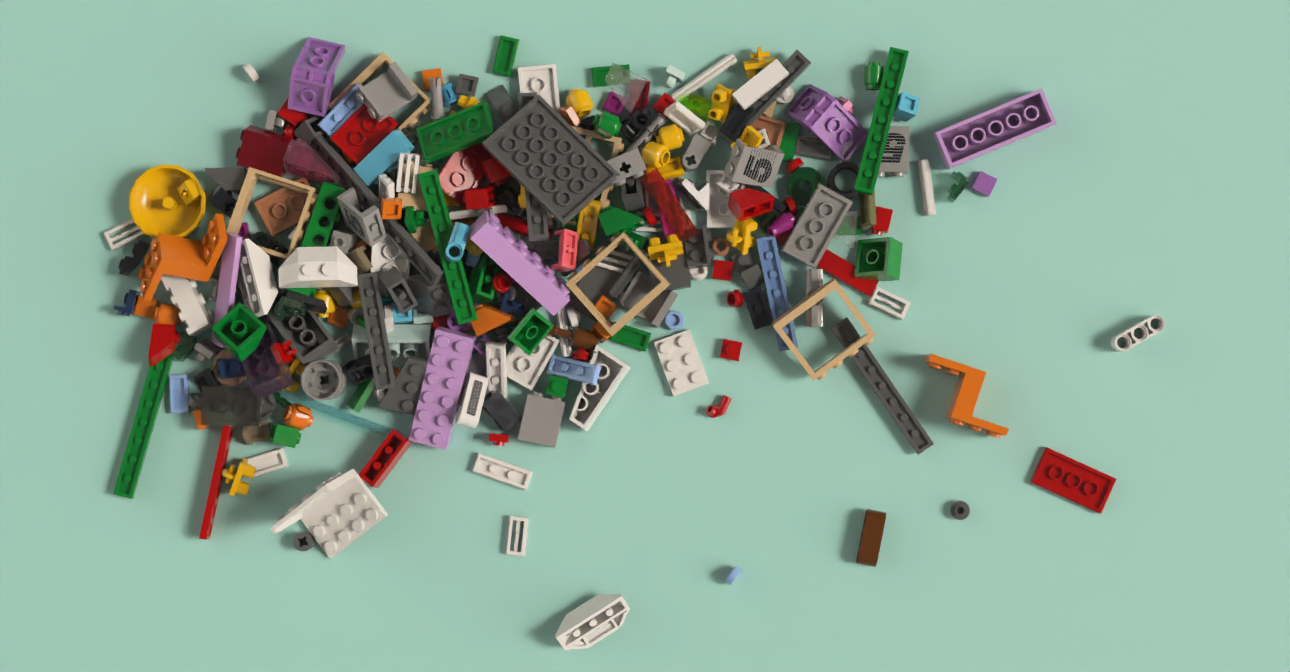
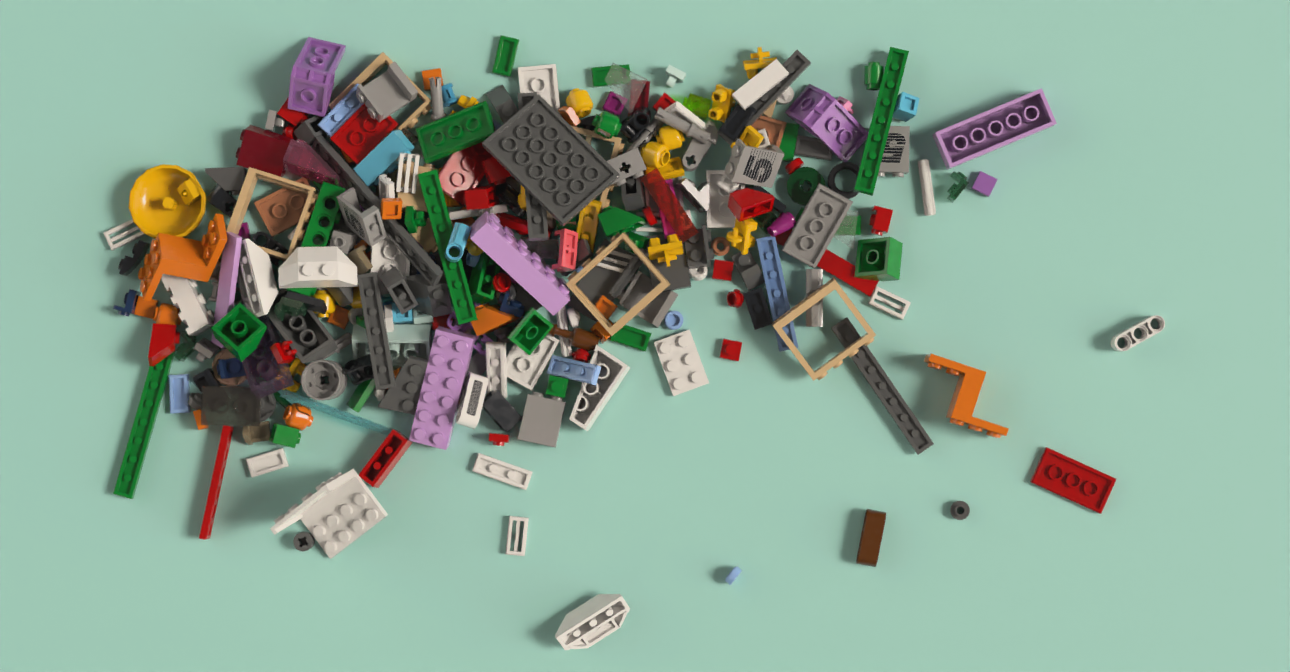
yellow hips [222,458,256,496] -> none
white tile [243,63,259,83] -> none
dark grey plate [456,74,479,97] -> none
white axle [671,53,737,102] -> none
red arm [706,395,731,418] -> none
red tile [783,197,798,216] -> none
olive tile [859,189,877,230] -> none
none -> light grey pin [654,107,711,144]

